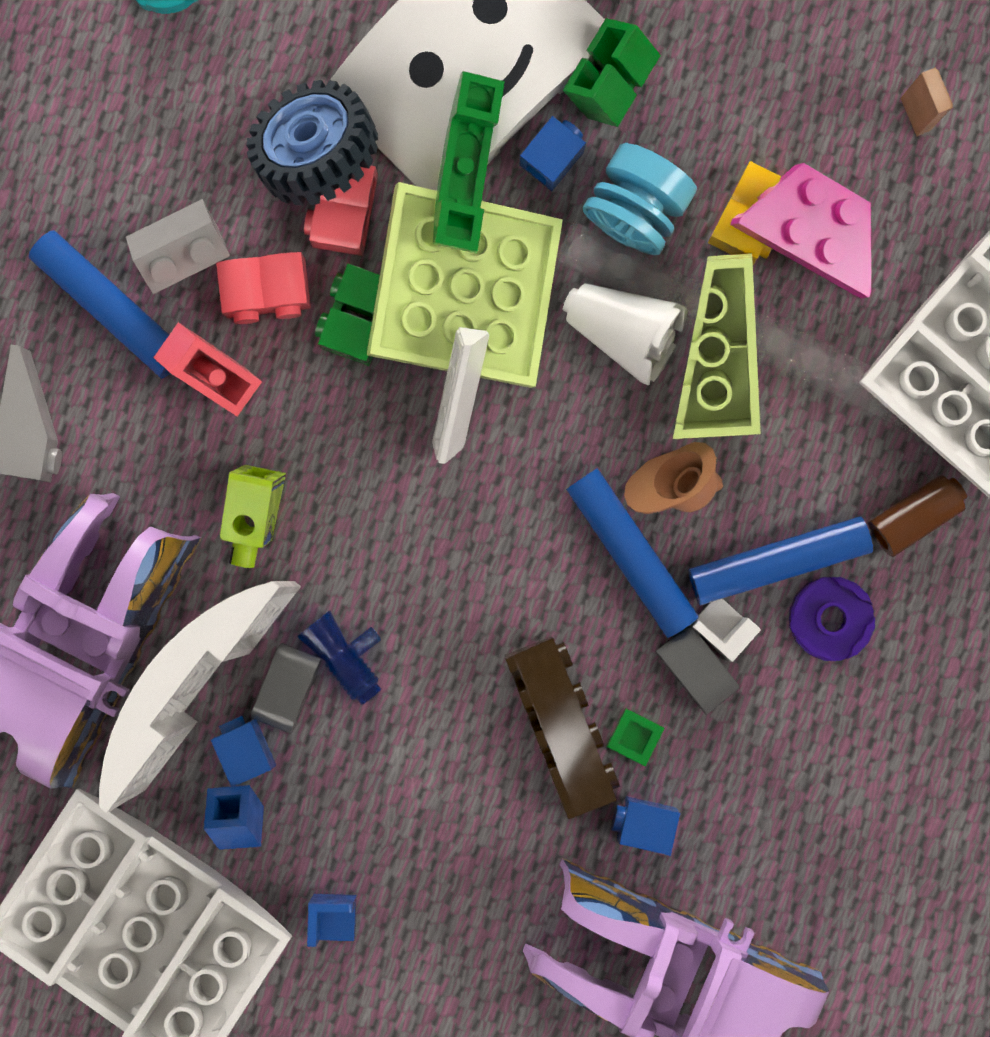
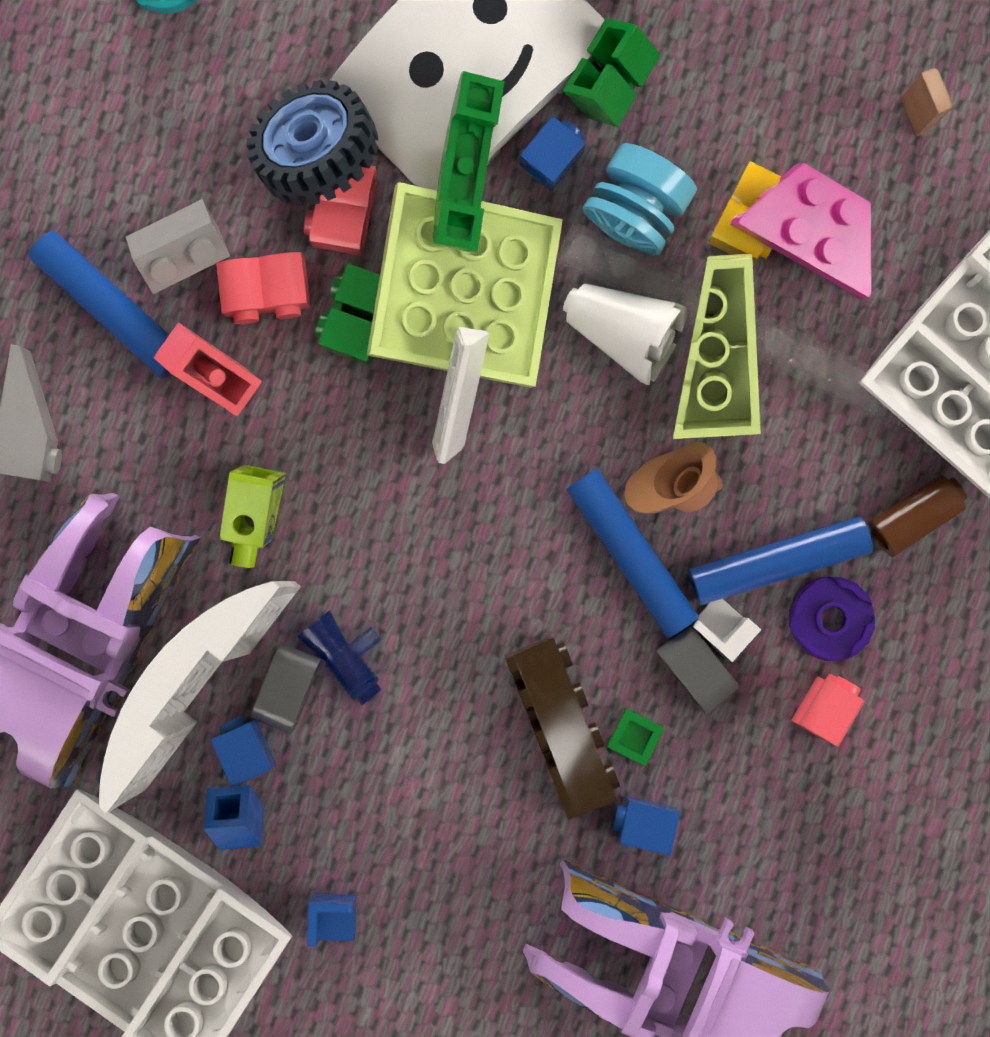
none -> coral brick [791,673,865,747]

